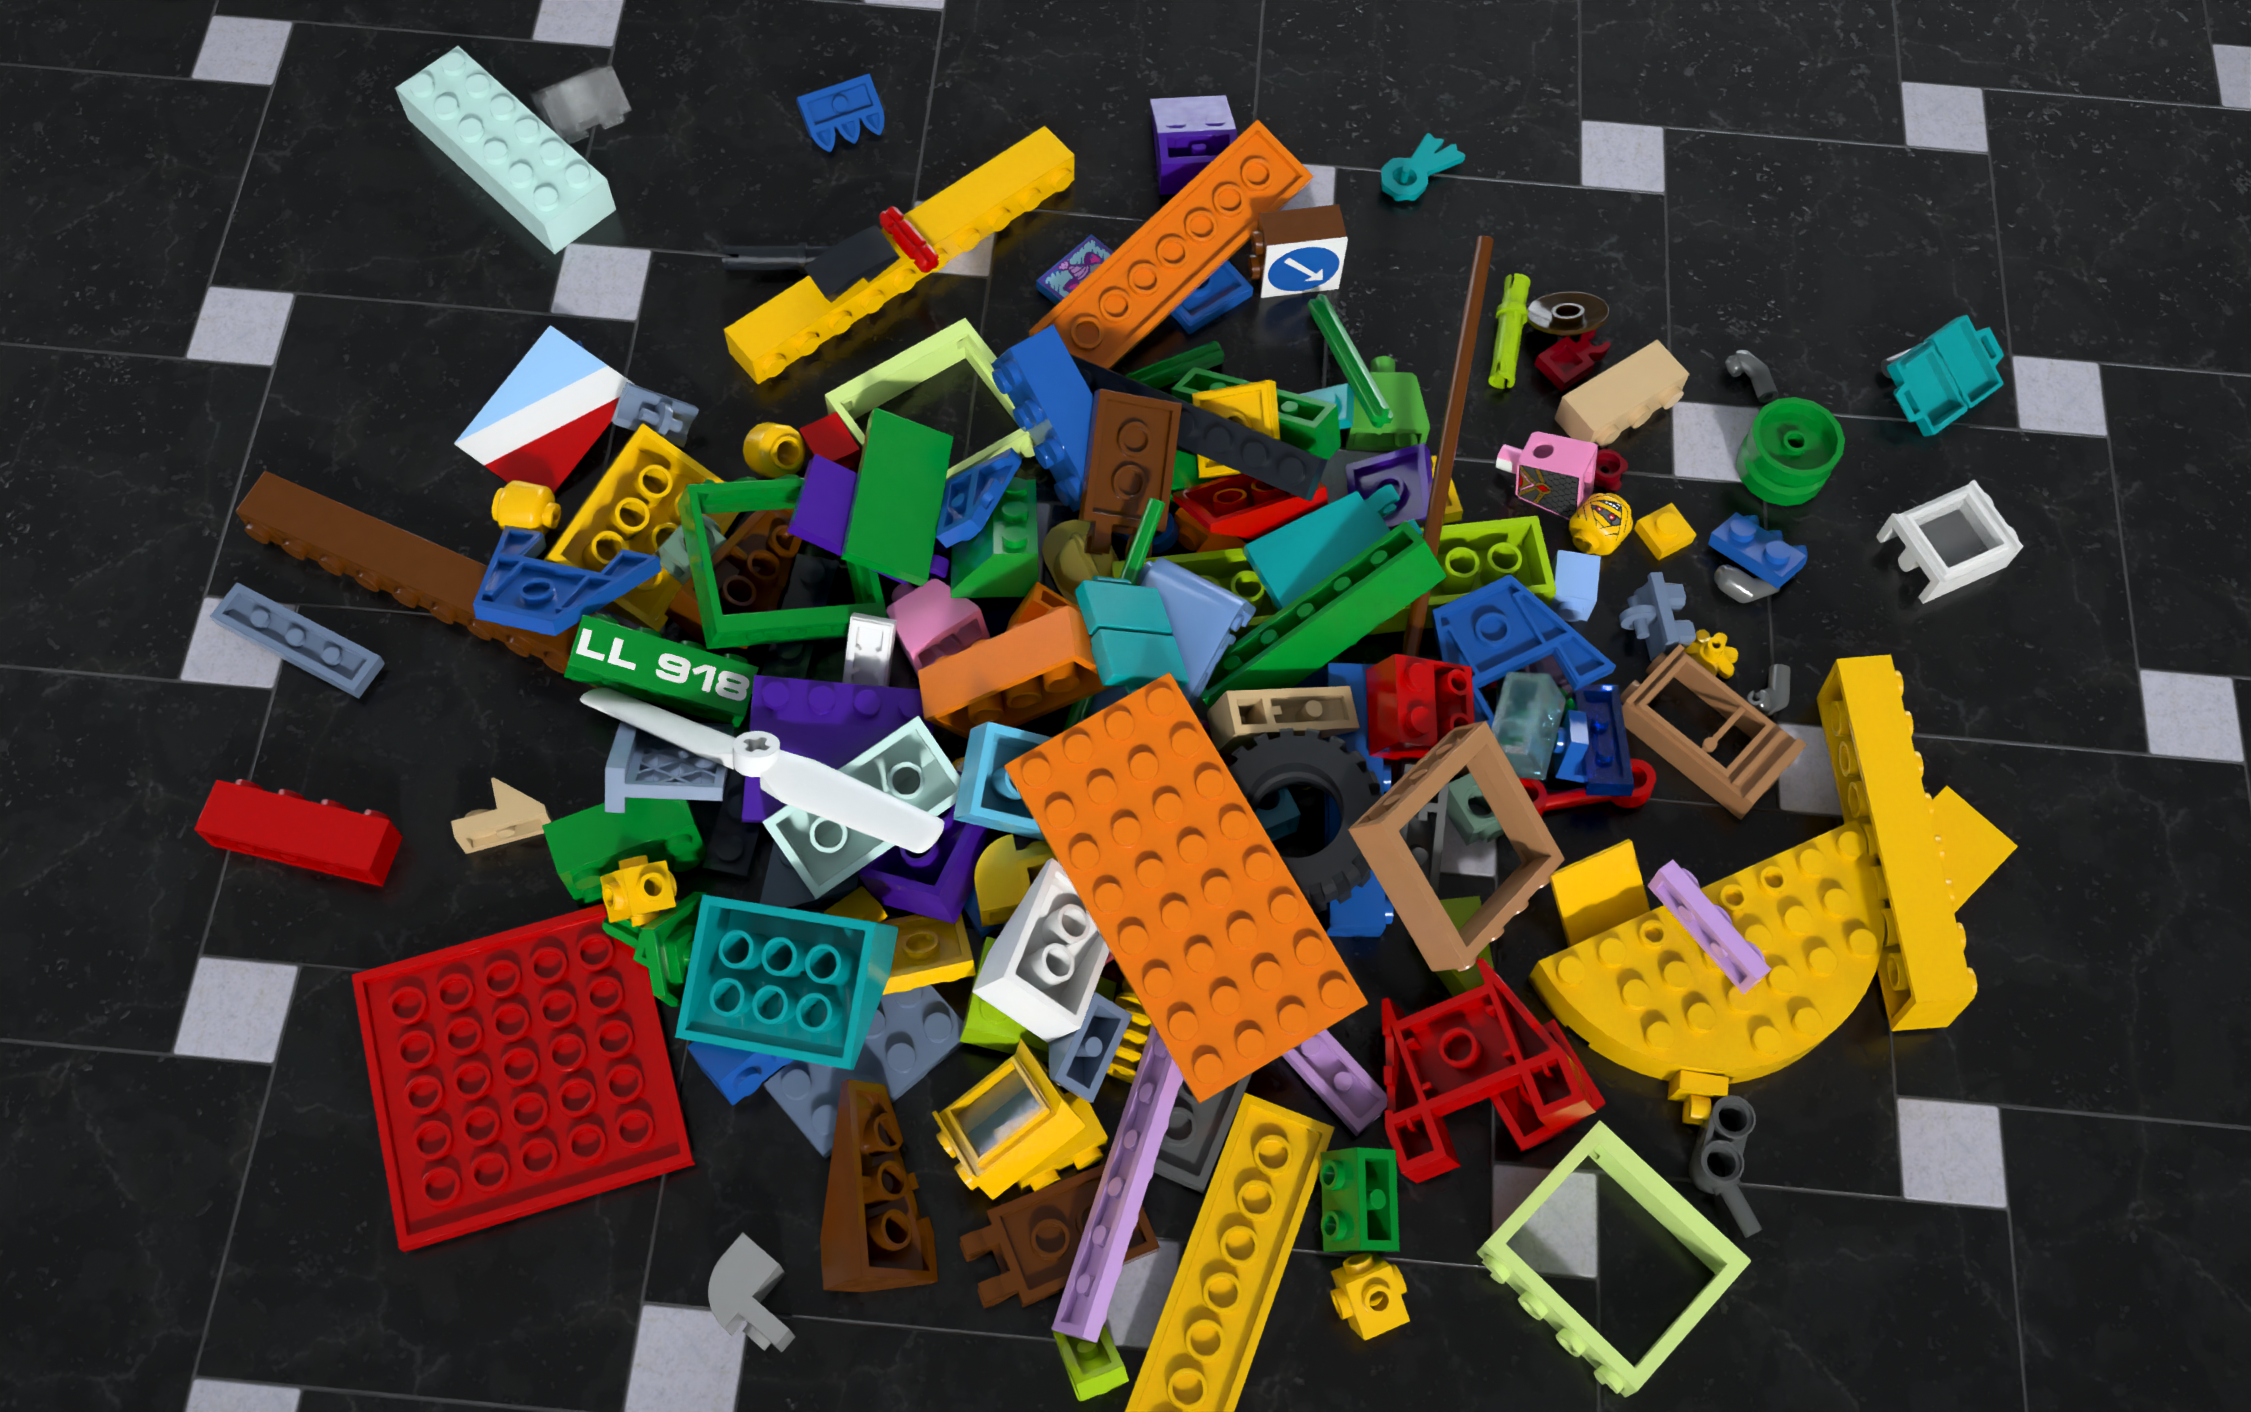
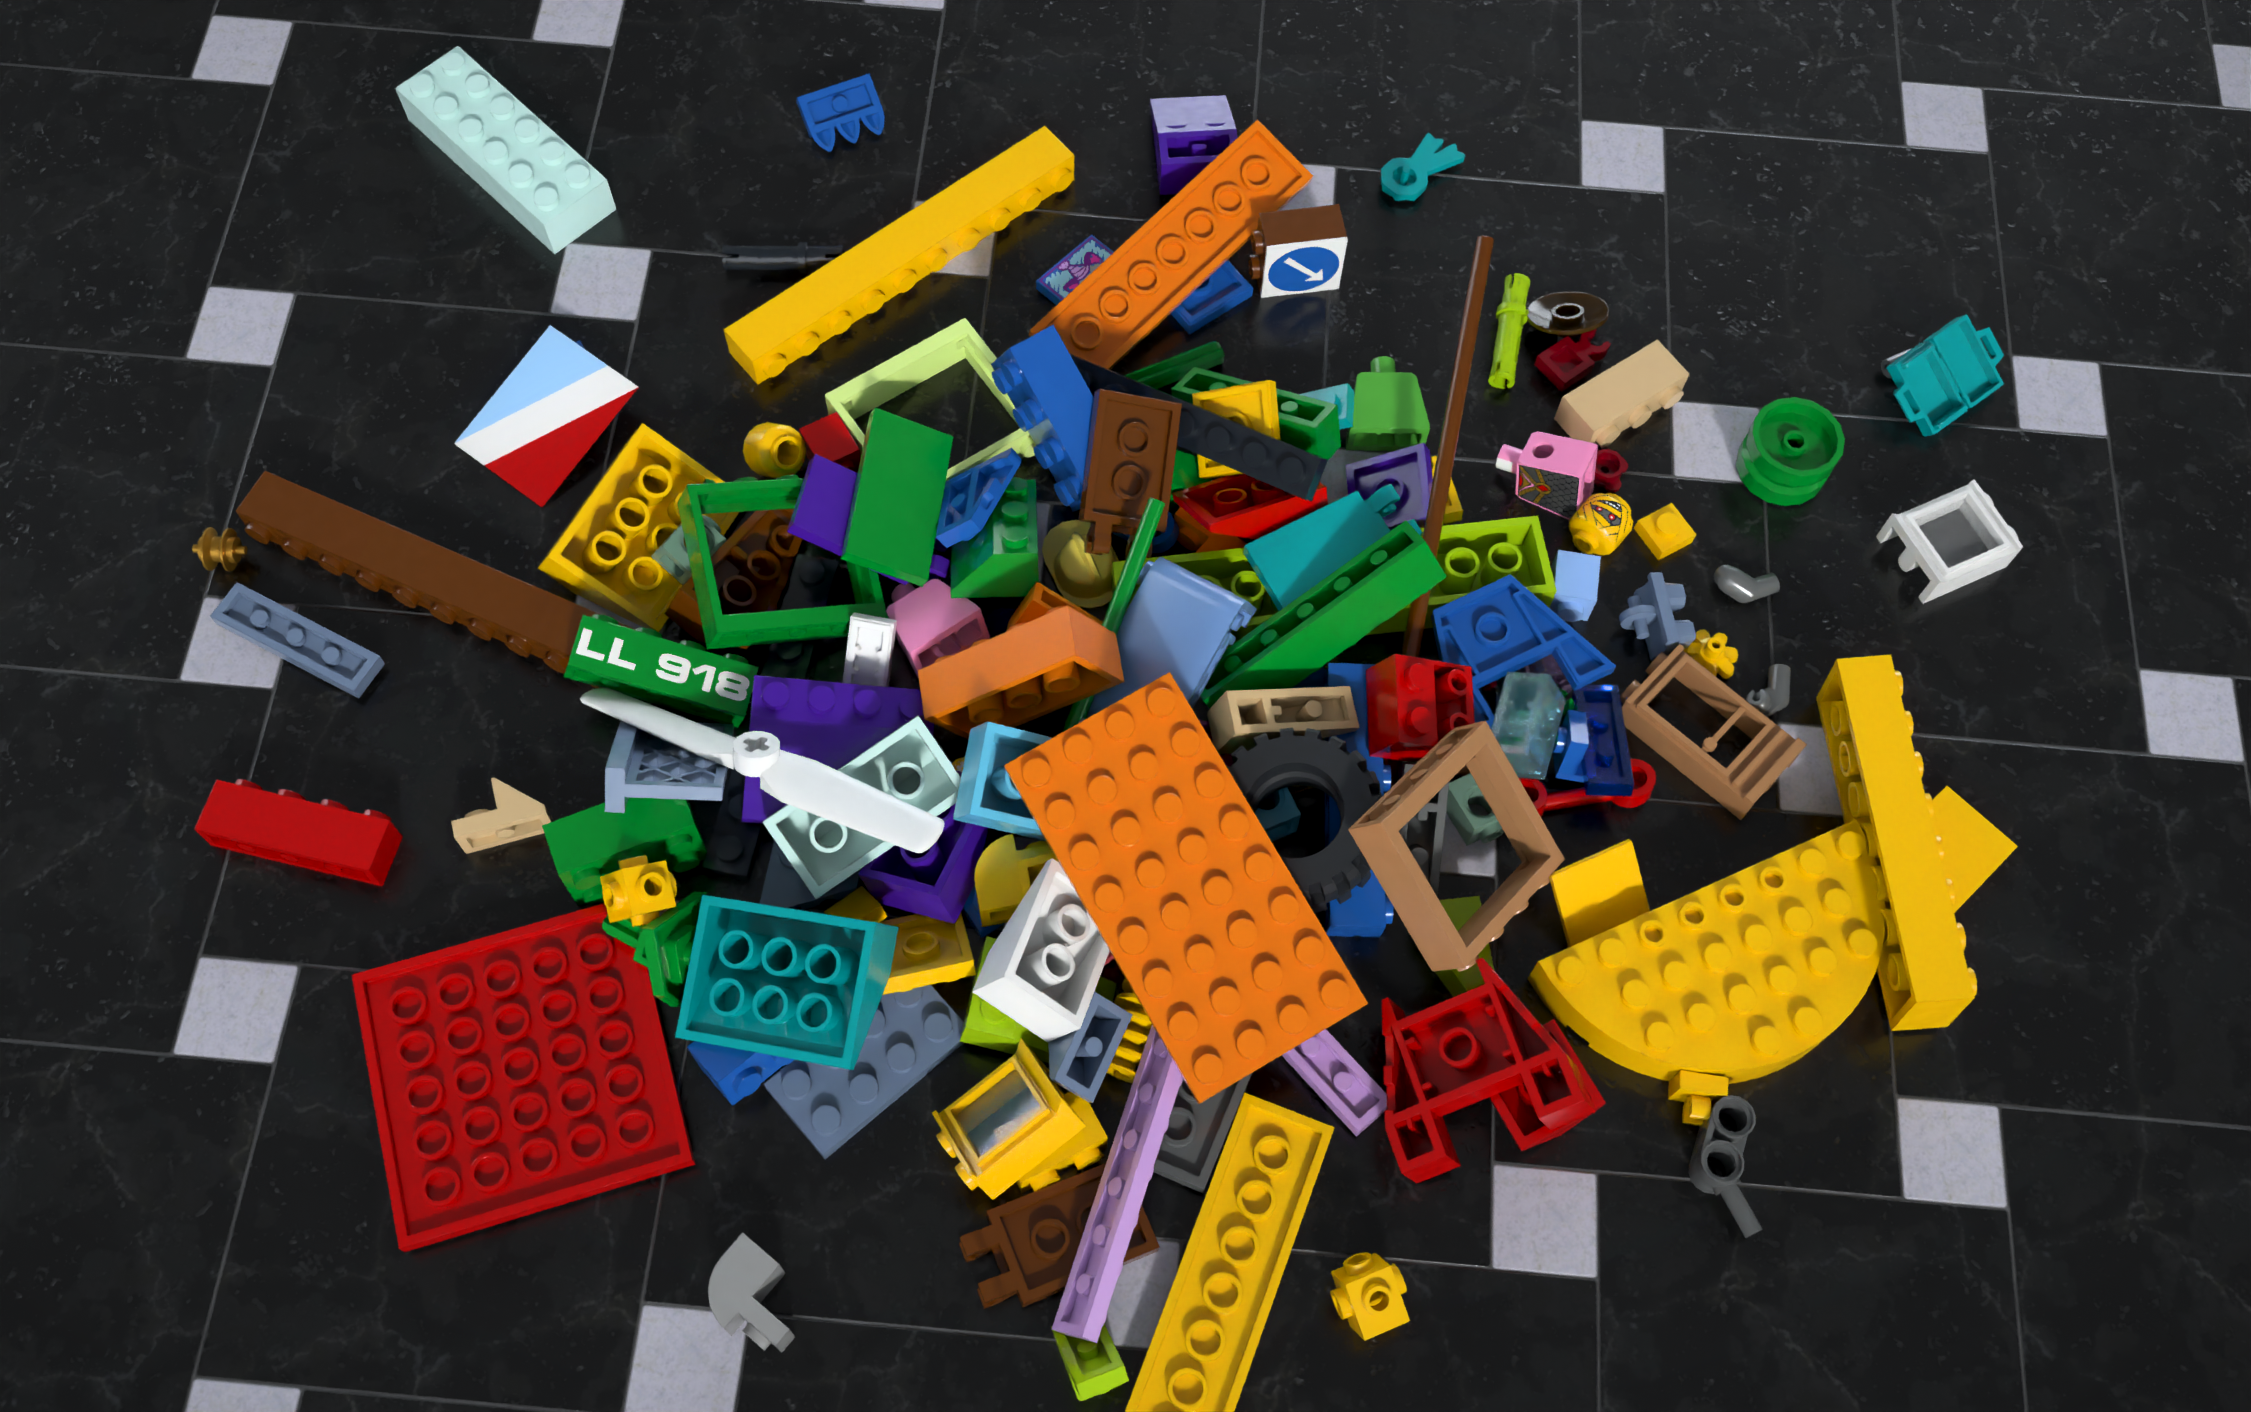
blue wing [473,525,662,636] -> none
yellow head [492,481,561,536] -> none
clear slope [530,65,632,144] -> none
sand blue hips [611,382,699,448] -> none
black slope [804,225,901,303] -> none
reddish brown wedge [820,1079,938,1292] -> none
red axle [879,206,939,273] -> none
teal piece [1075,576,1189,695] -> none
green axle [1307,294,1393,428] -> none
green brick [1320,1147,1399,1254] -> none
yellowish green window [1476,1120,1751,1398] -> none
lavender plate [1648,859,1771,995] -> none
blue plate [1708,512,1808,589] -> none
dark grey arm [1725,350,1778,403] -> none
none -> pearl gold wheel [192,527,248,571]

